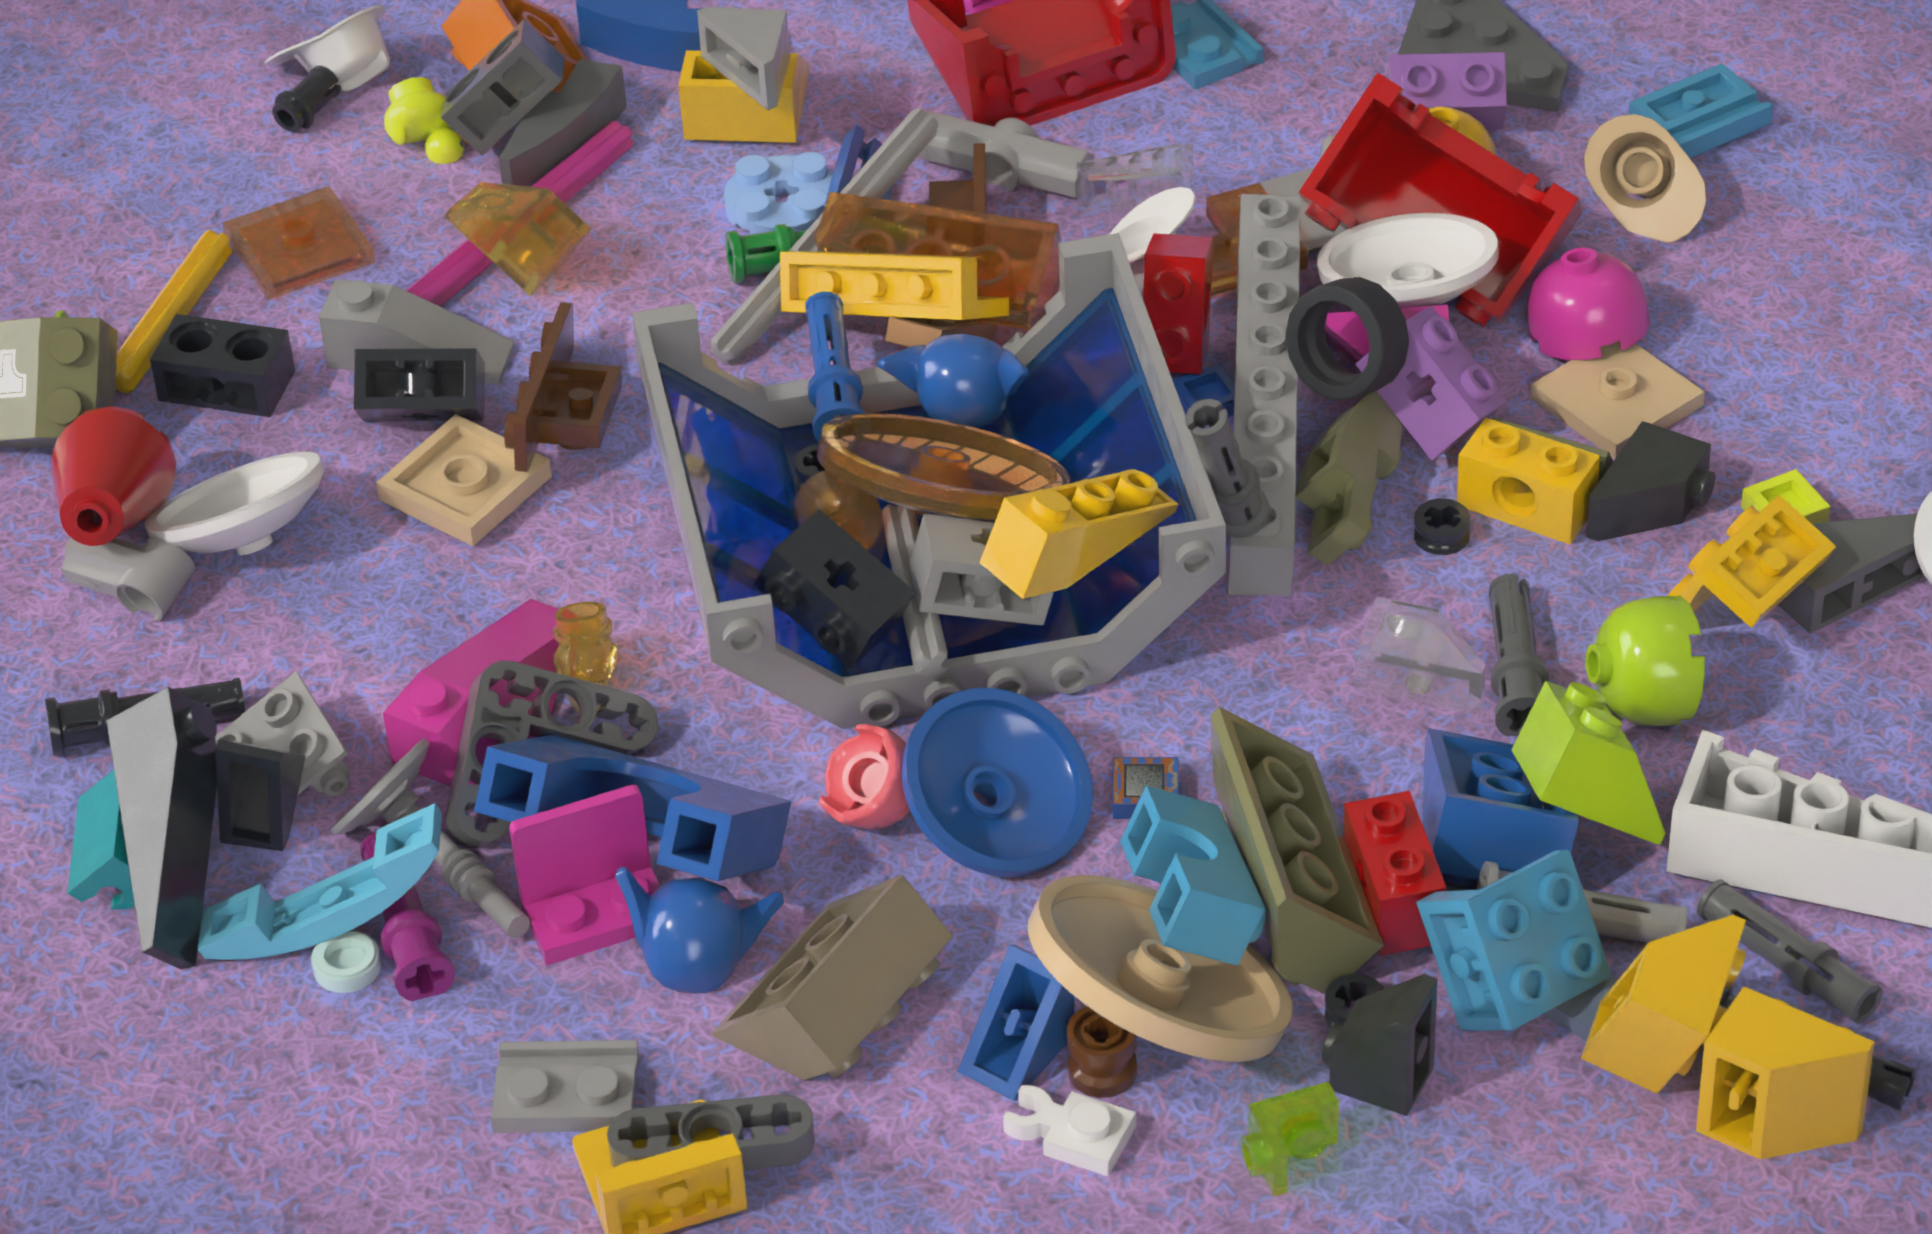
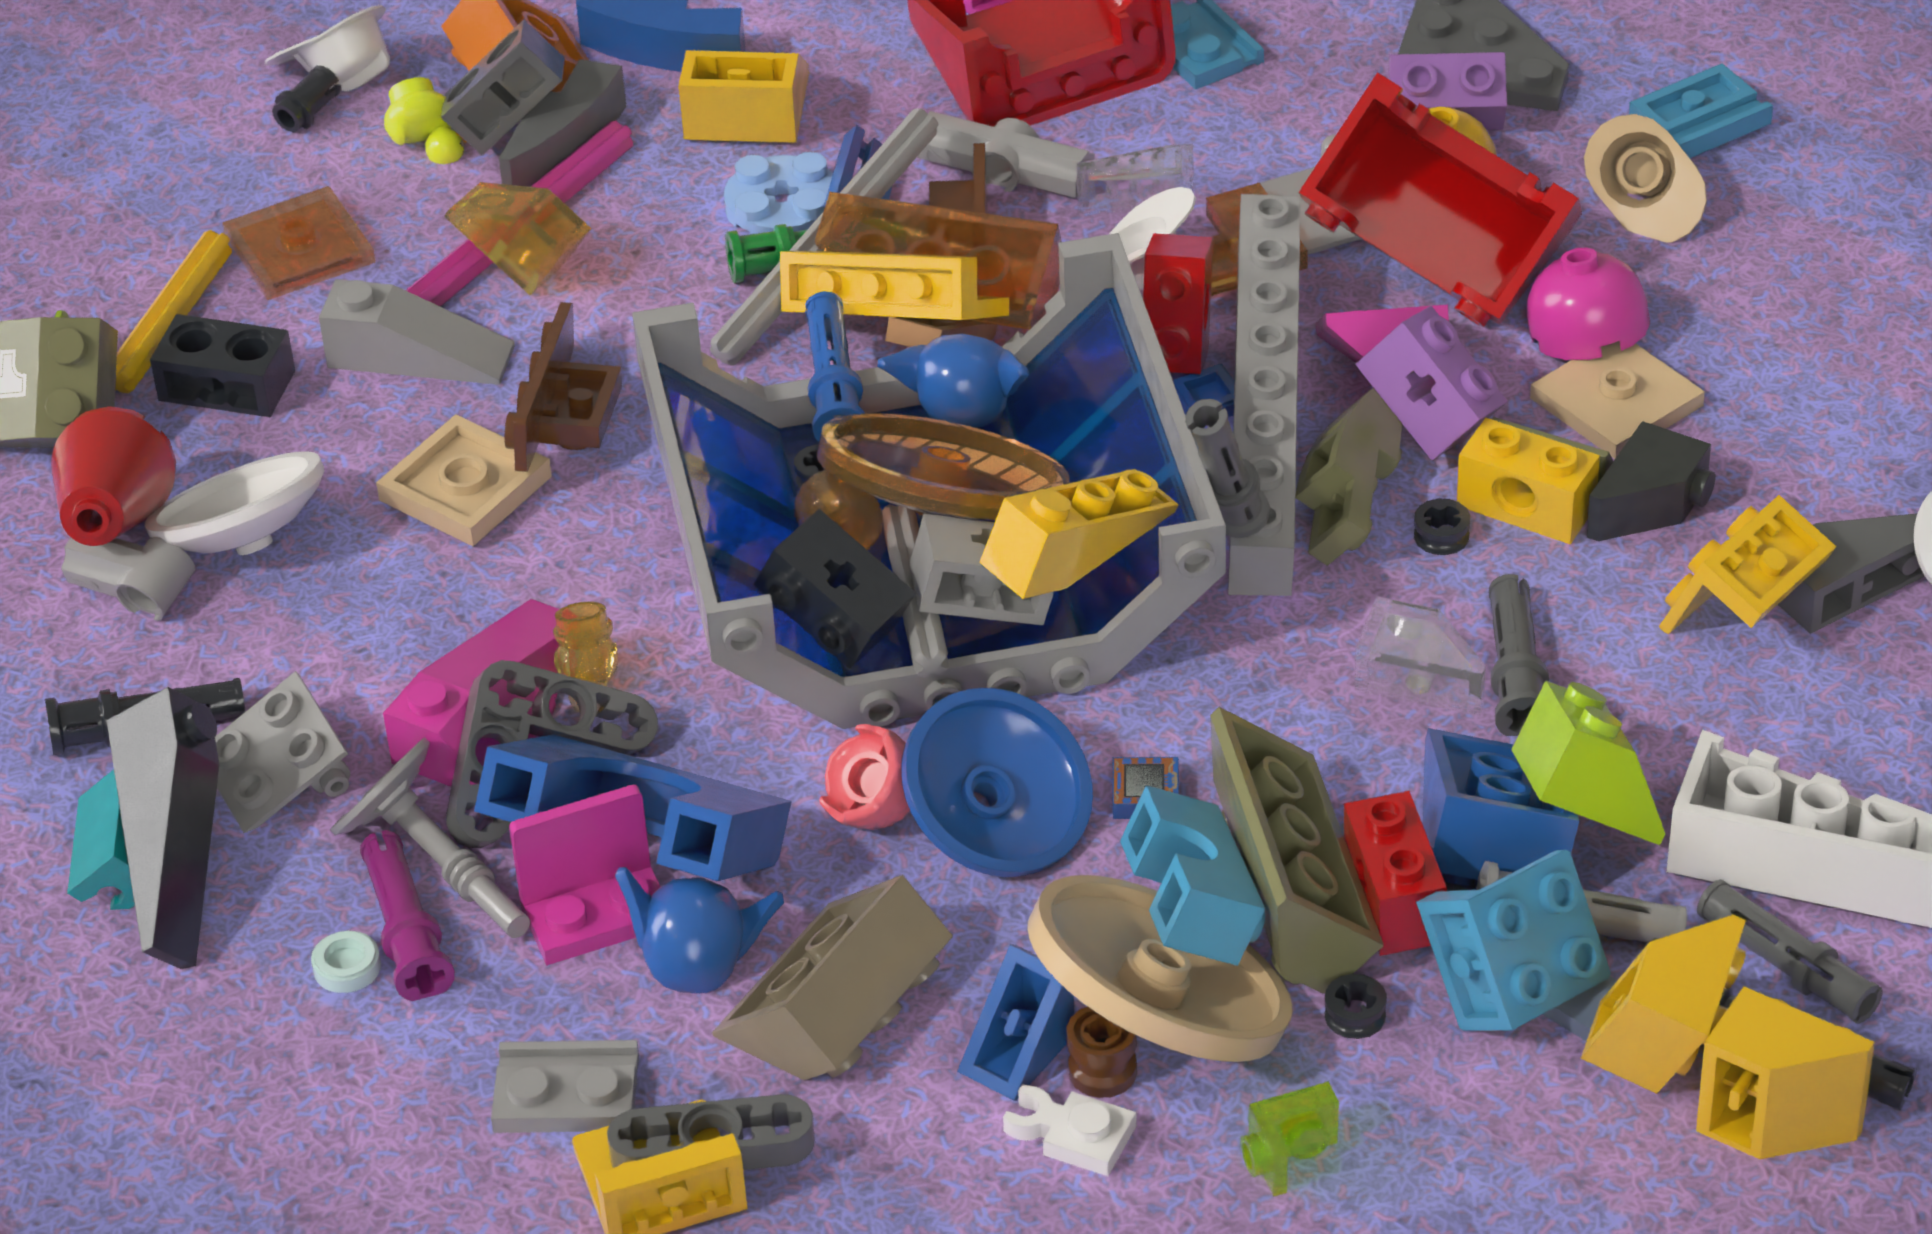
medium azure slope [198,803,442,960] -> none
black slope [215,740,306,851] -> none
black brick [354,348,485,422] -> none
light grey slope [697,7,790,110] -> none
black tyre [1285,277,1409,400] -> none
white dish [1317,213,1499,308] -> none
pearl dark grey slope [1322,974,1438,1116] -> none
lime cylinder [1585,596,1705,726] -> none
neon yellow plate [1741,469,1830,525] -> none

